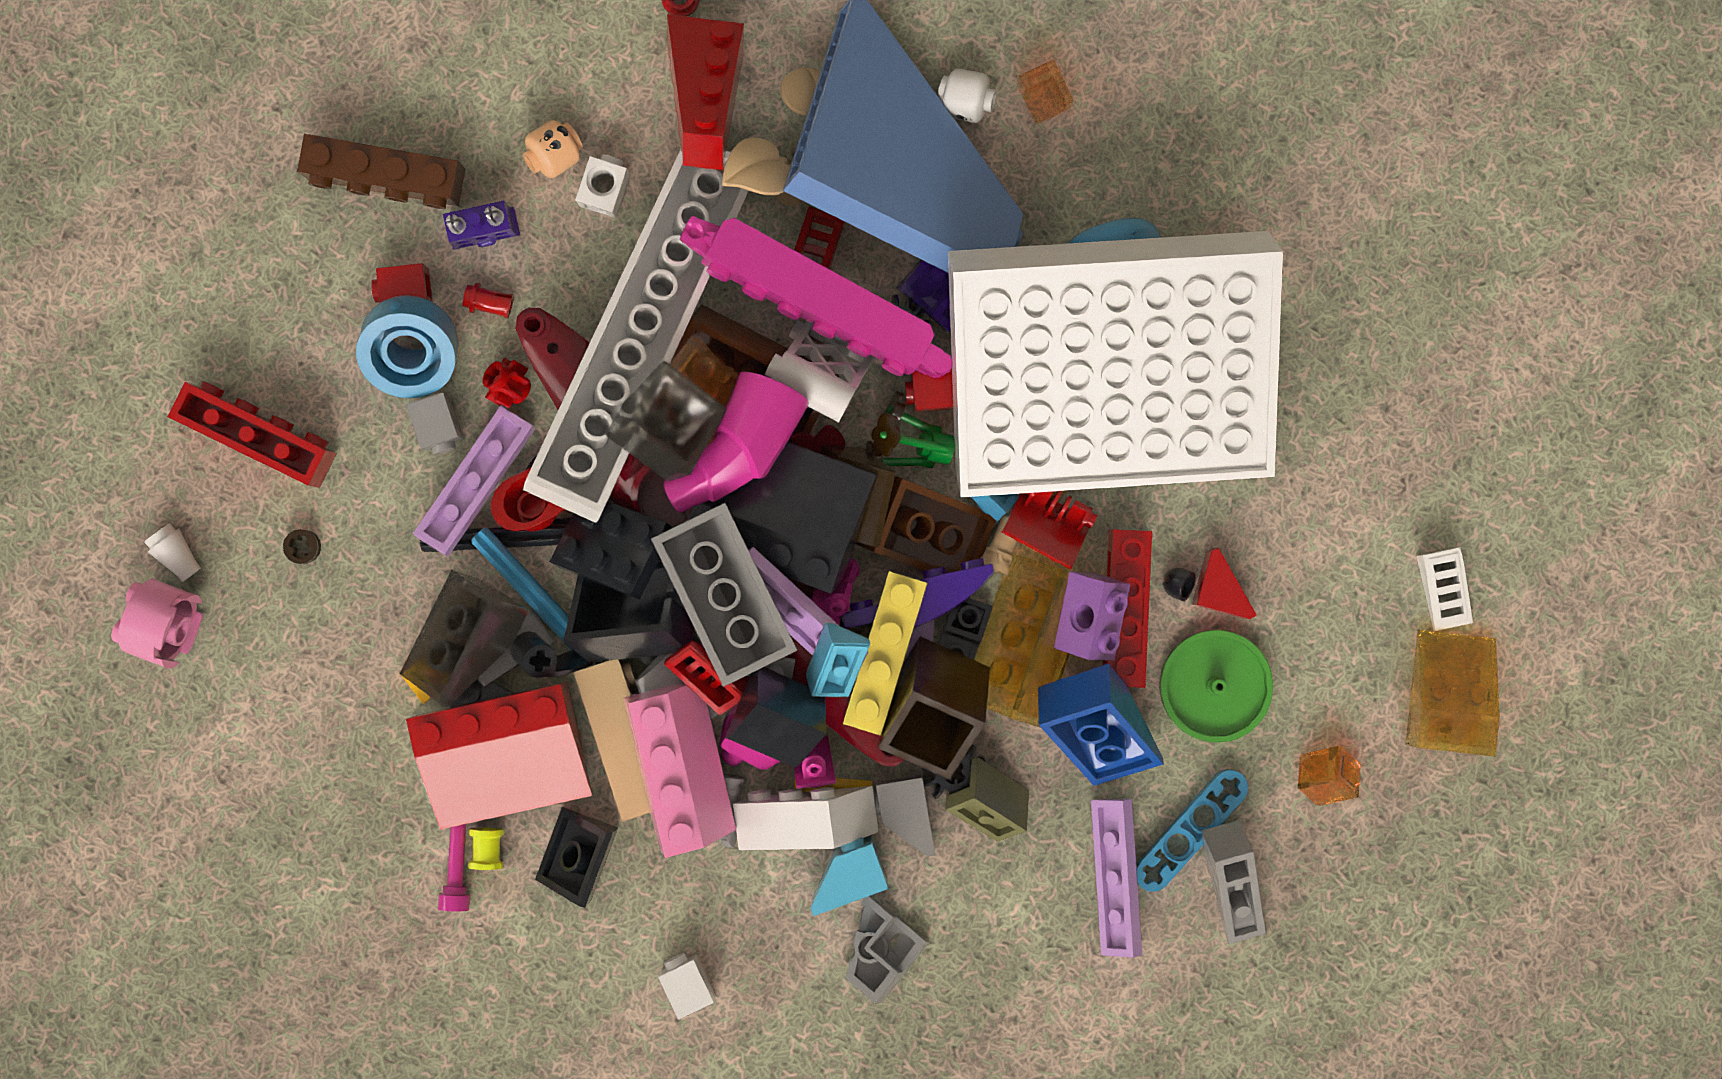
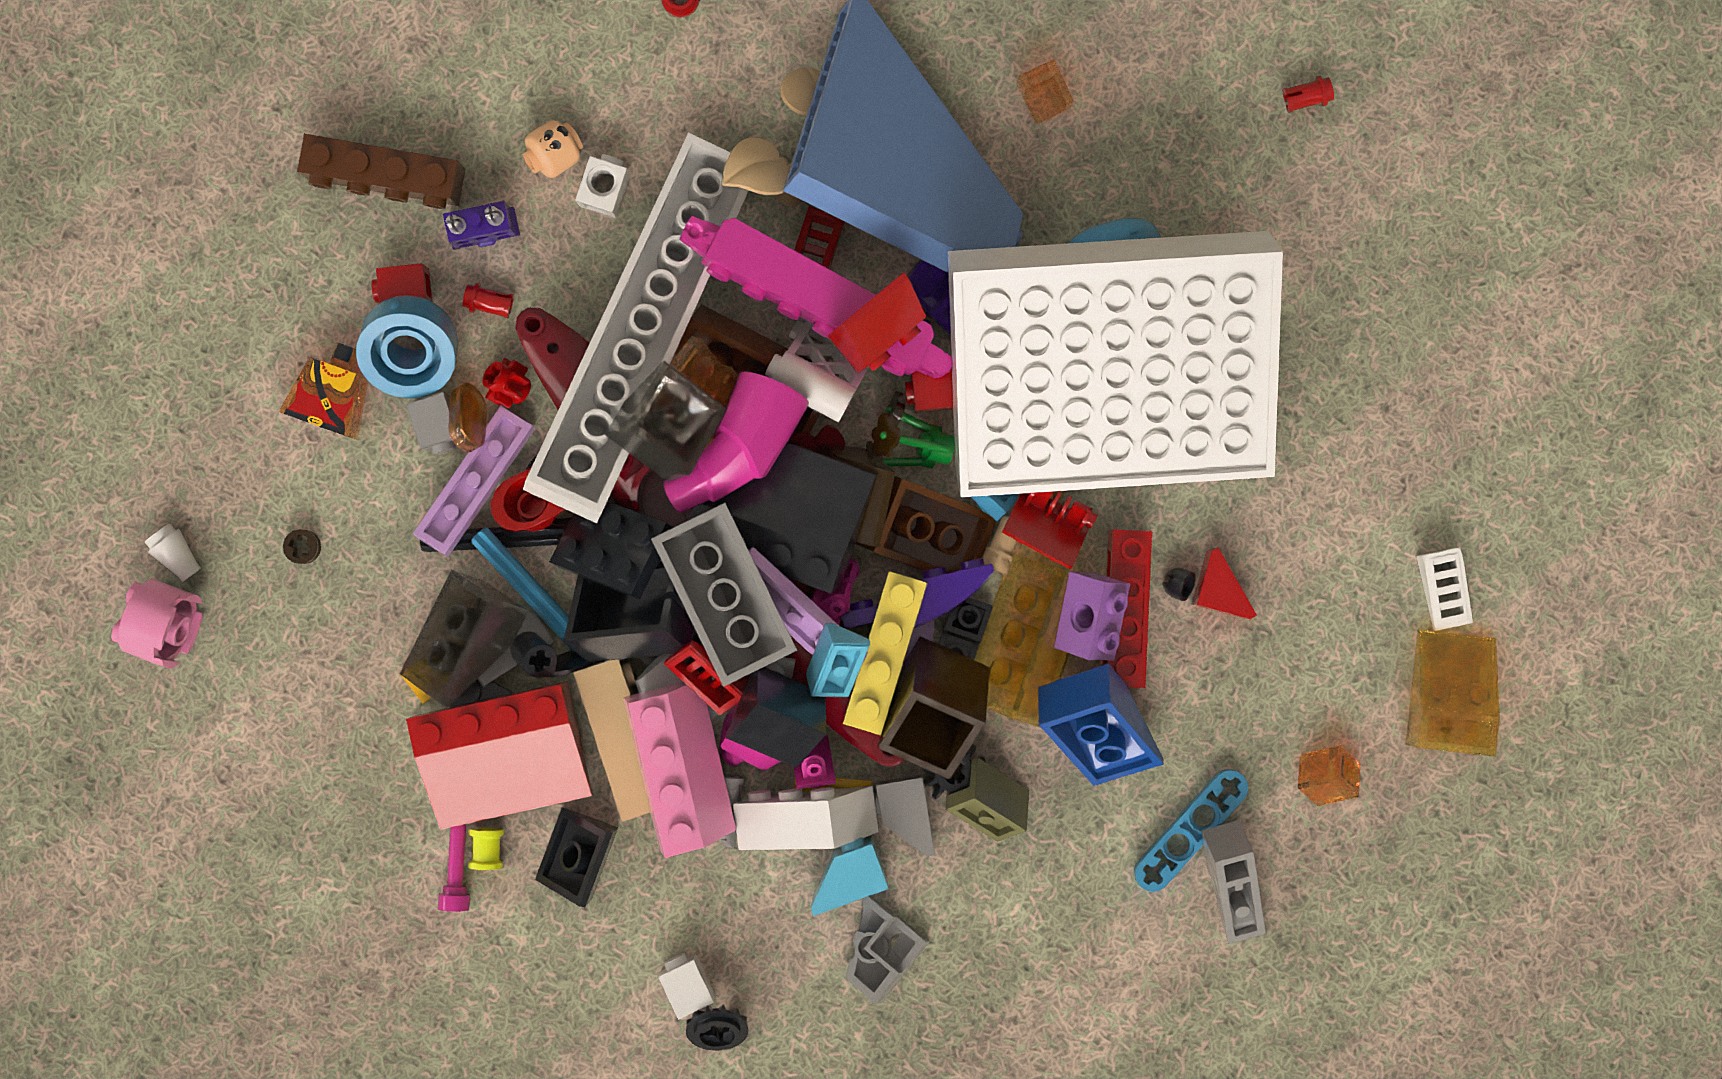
red brick [167,381,337,488] -> none
red wedge [667,14,744,170] -> none
white head [938,68,997,123] -> none
lavender plate [1091,798,1142,958] -> none
bright green piece [1159,630,1273,743] -> none
none -> torso [279,342,368,440]
none -> clear orange tile [448,383,487,452]
none -> black gear [686,1004,748,1051]
none -> red slope [828,272,926,373]
none -> red pin [1282,76,1334,113]

